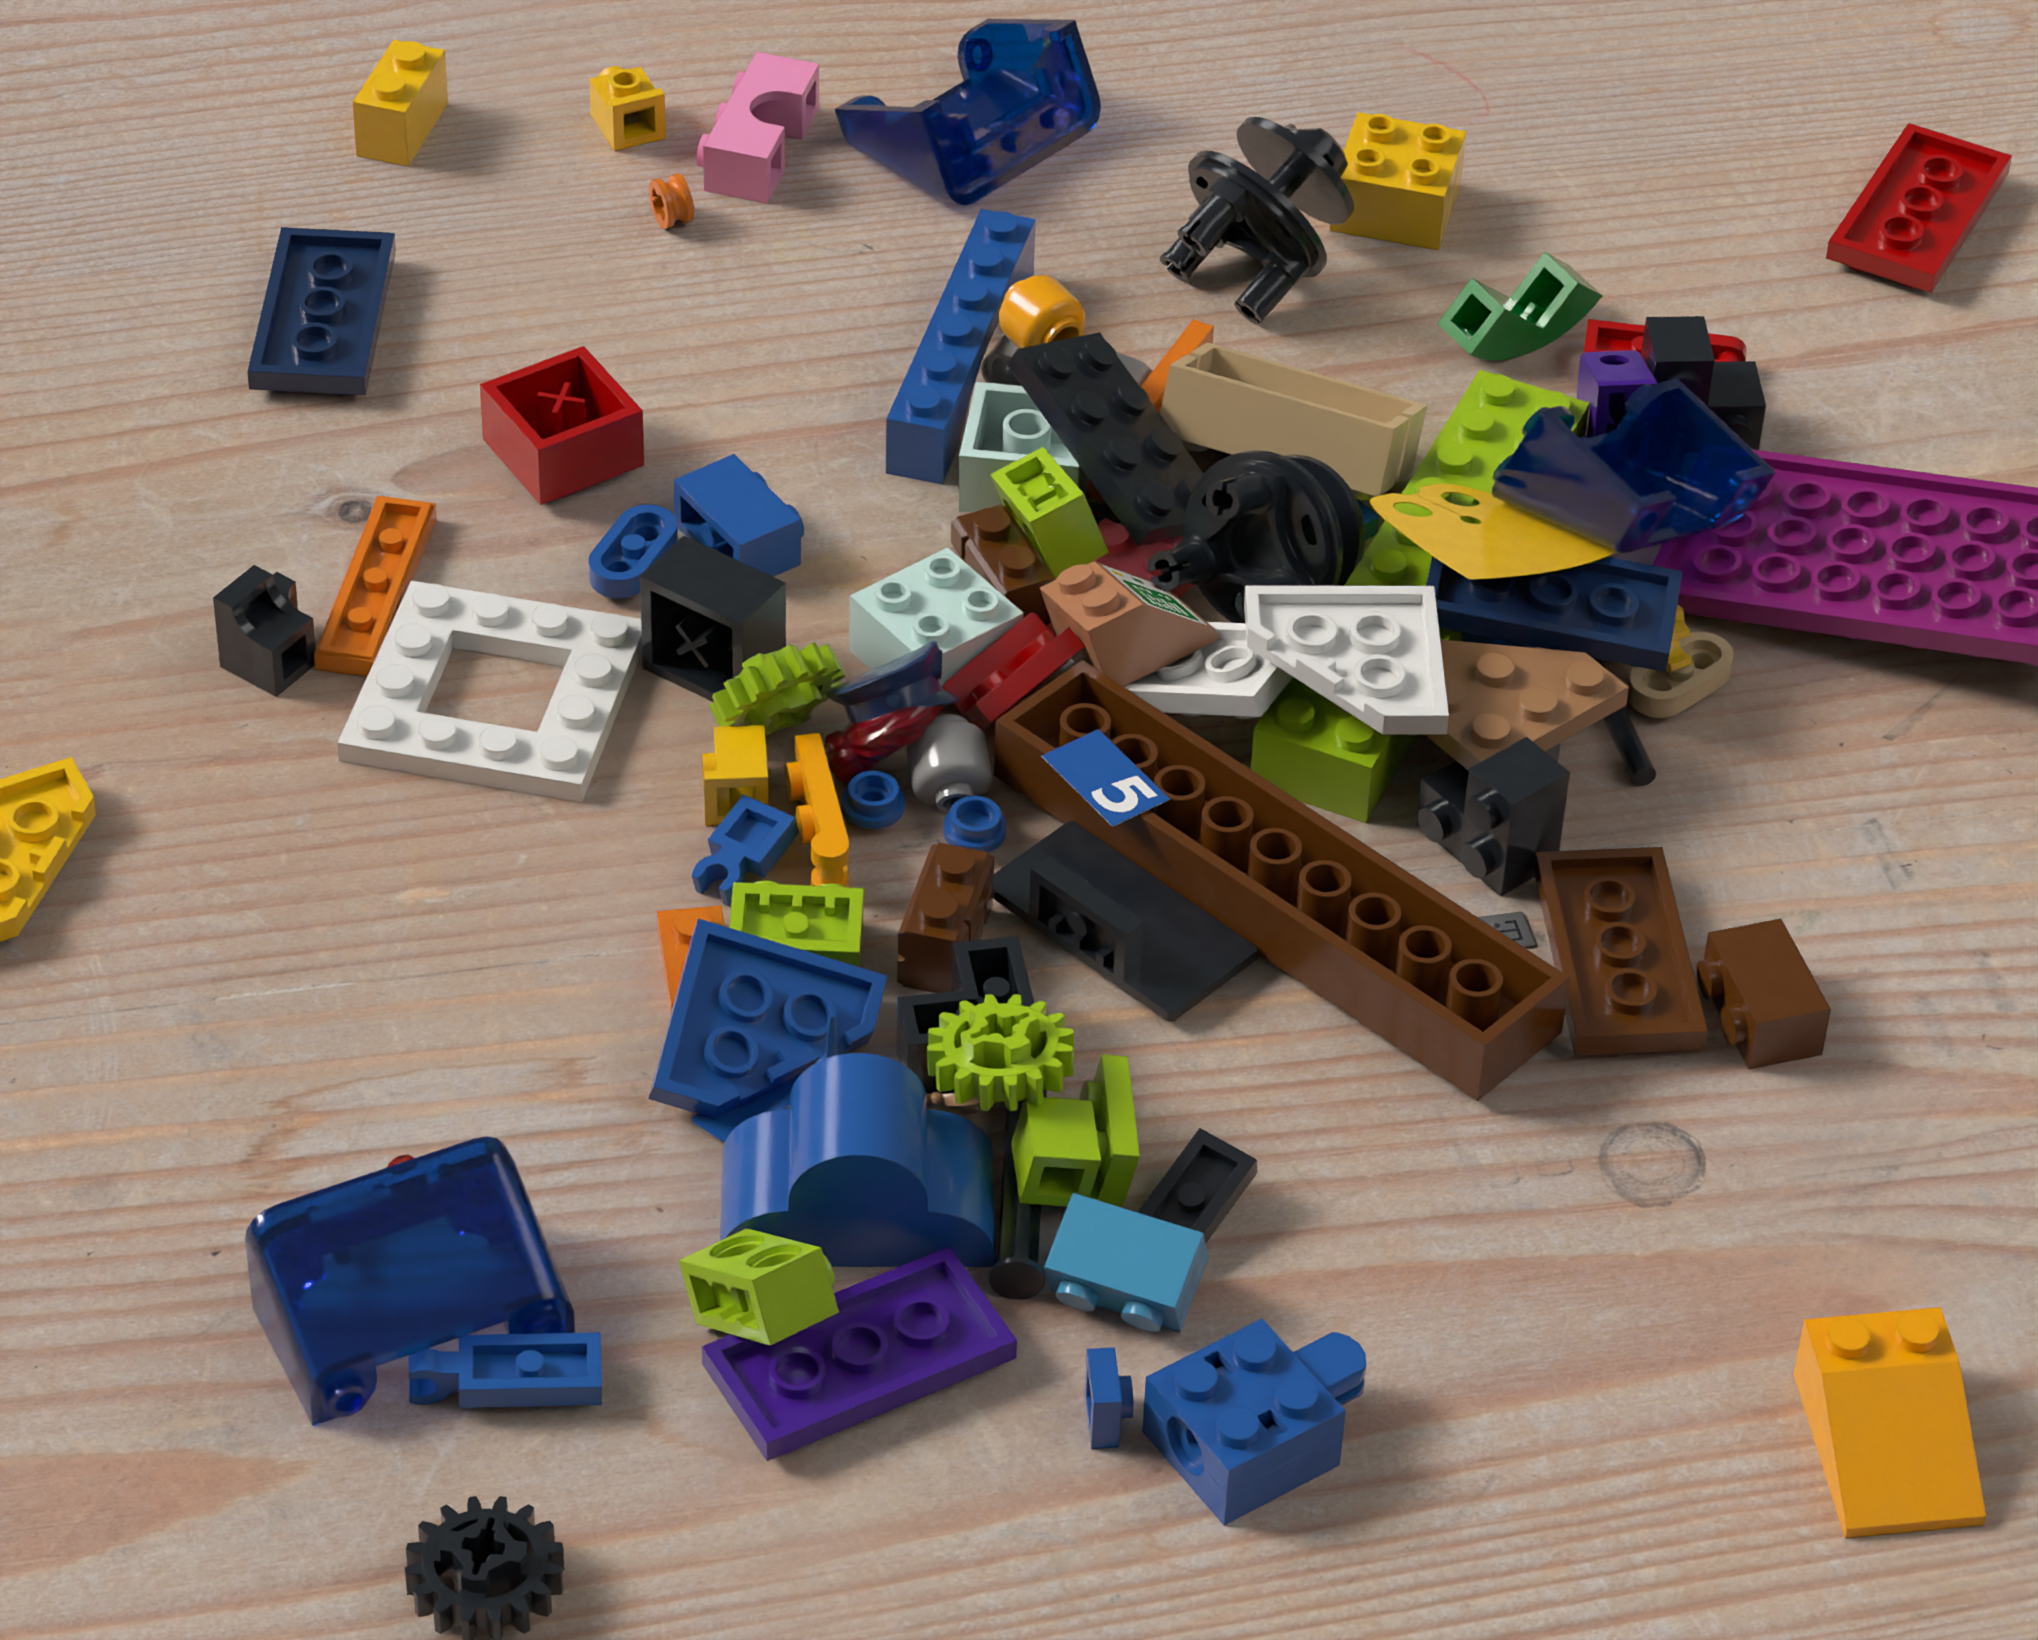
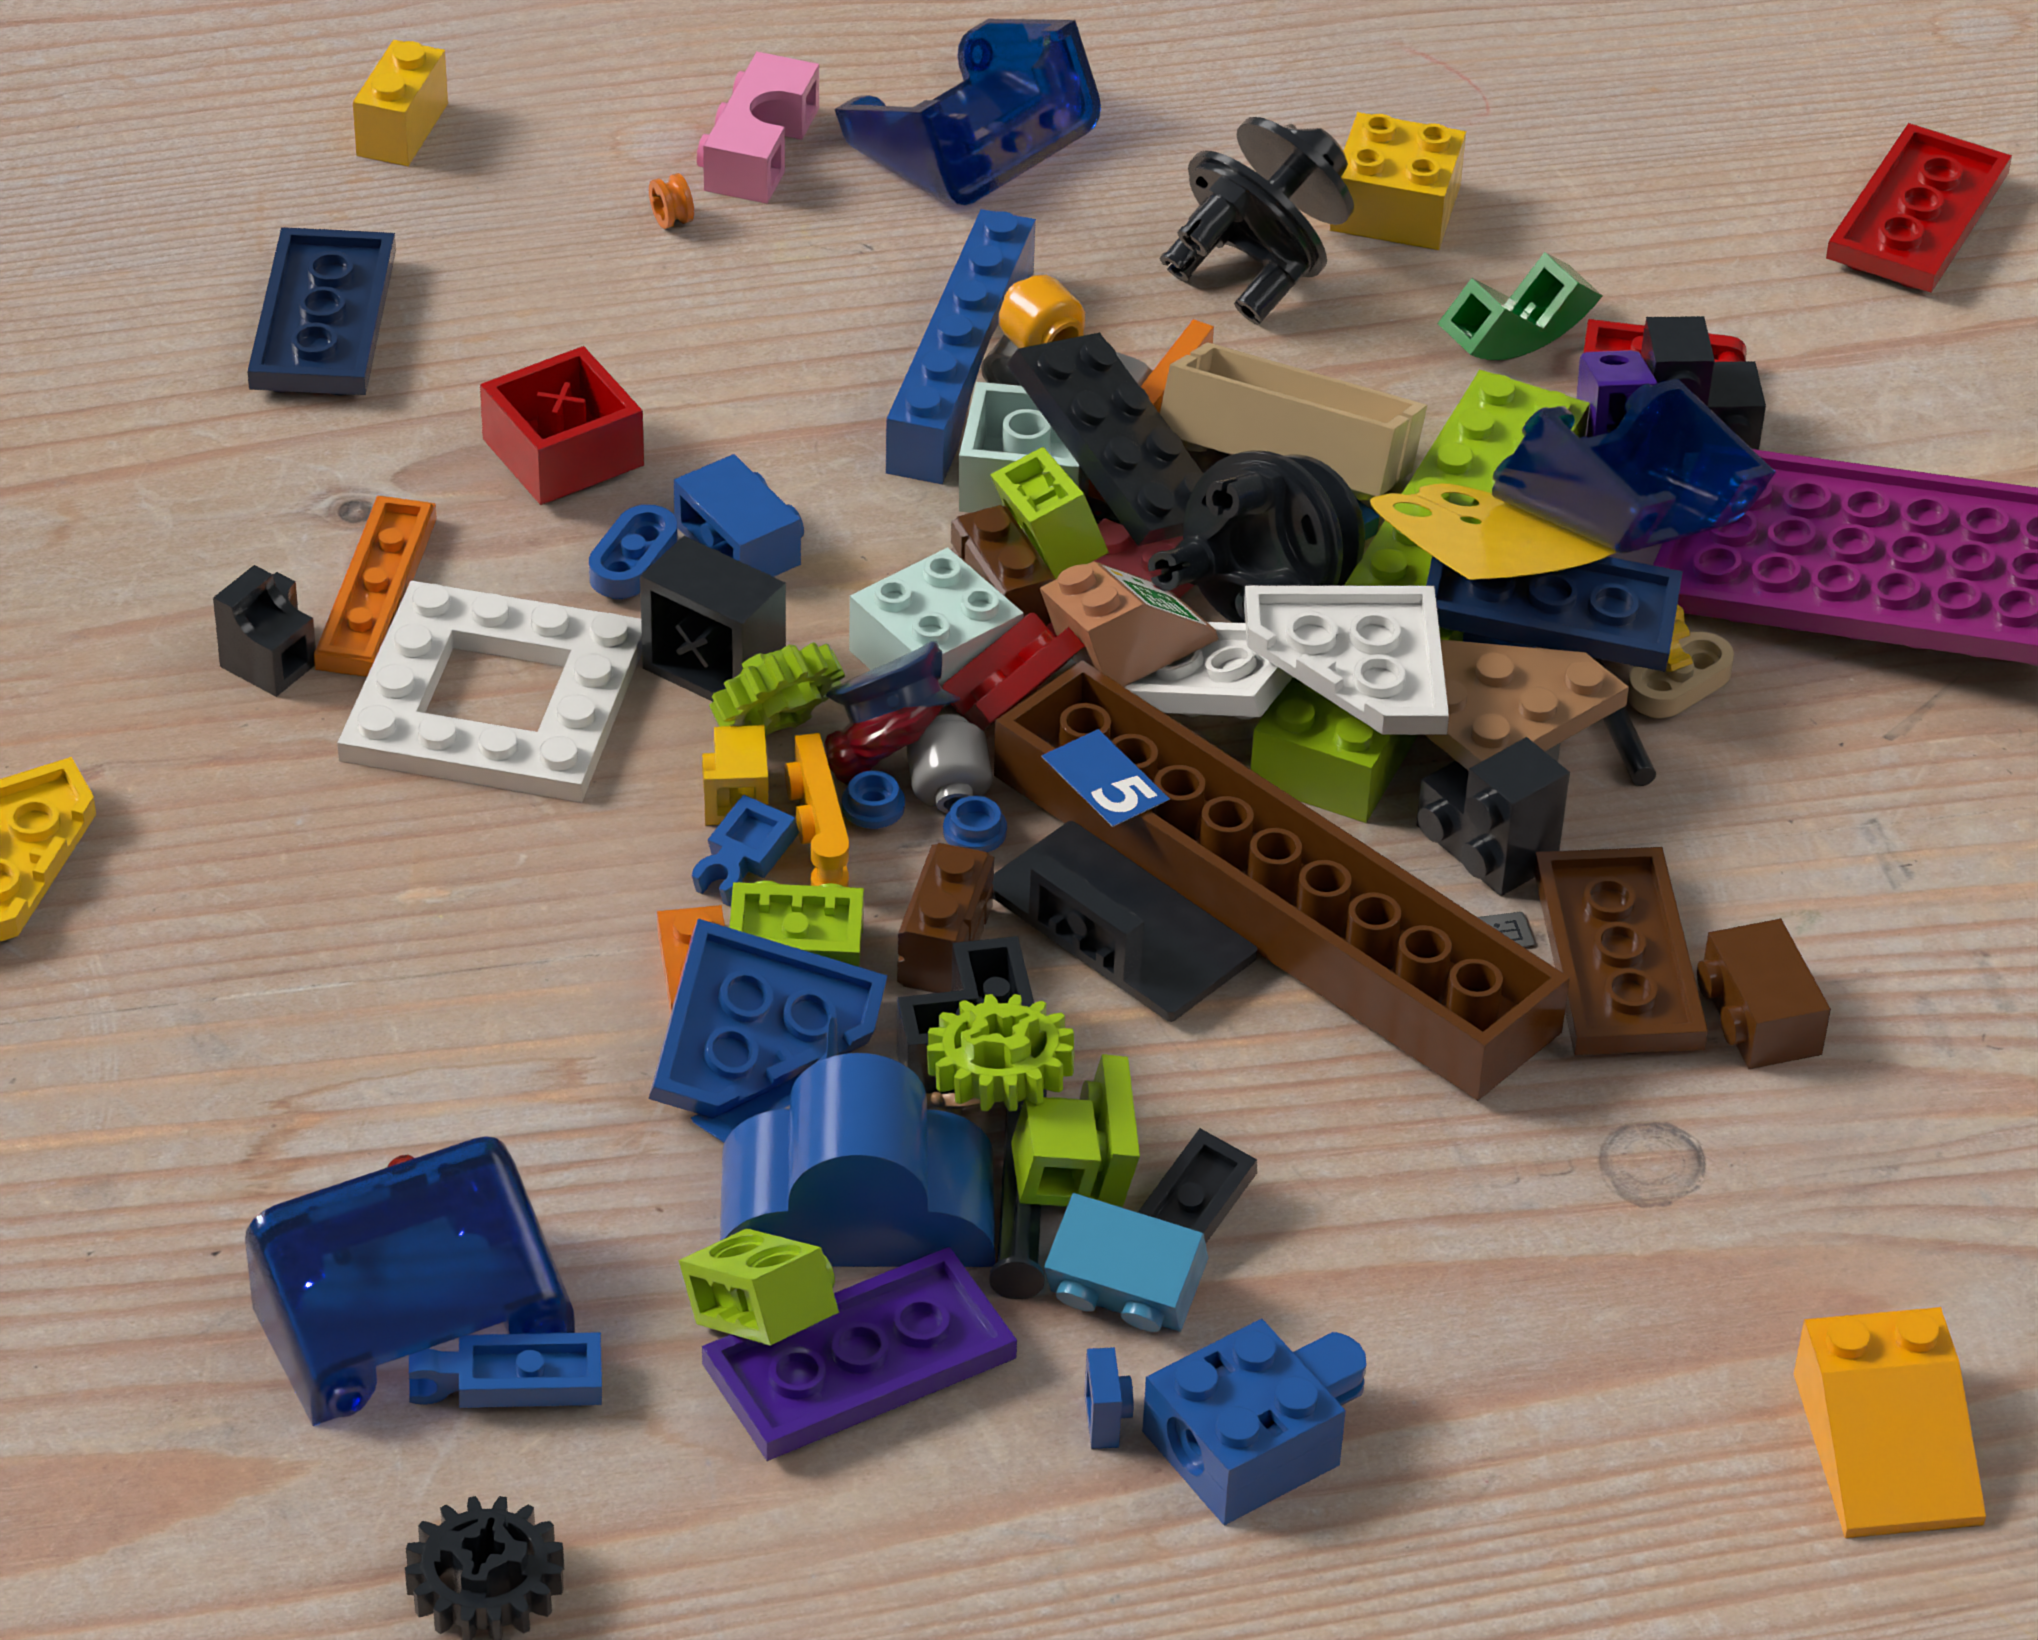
yellow brick [589,66,666,151] -> none

